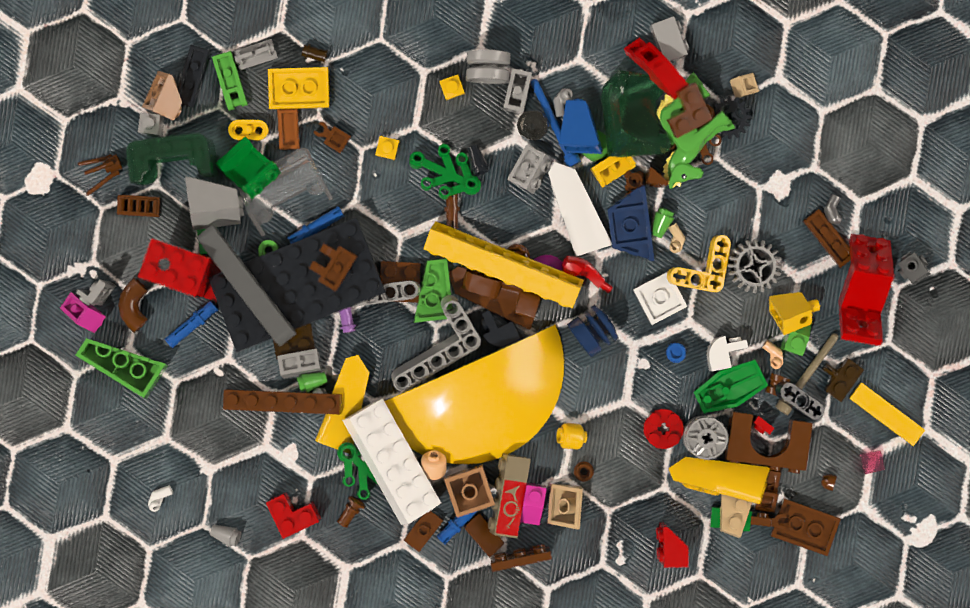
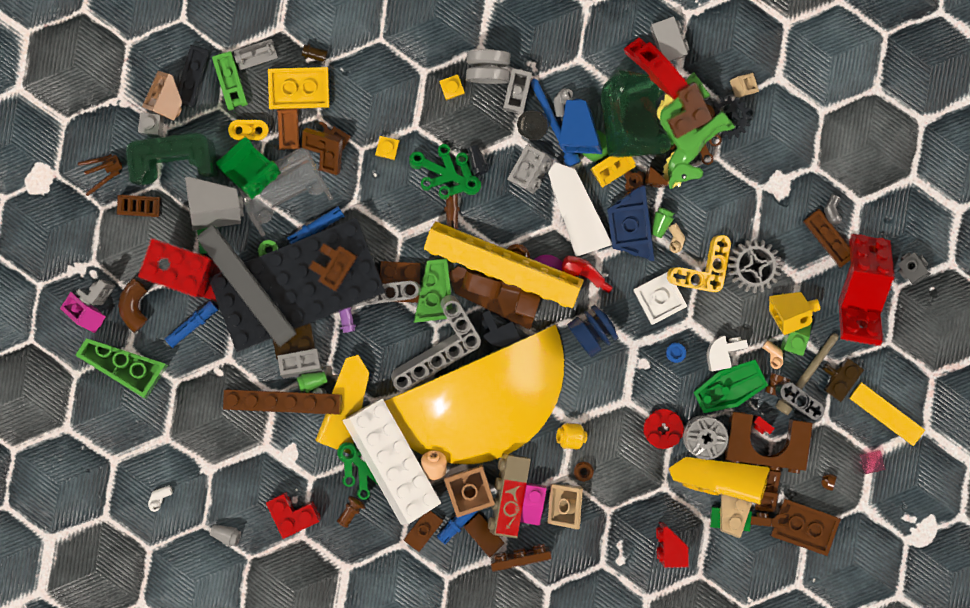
none -> reddish brown plate [302,127,343,175]

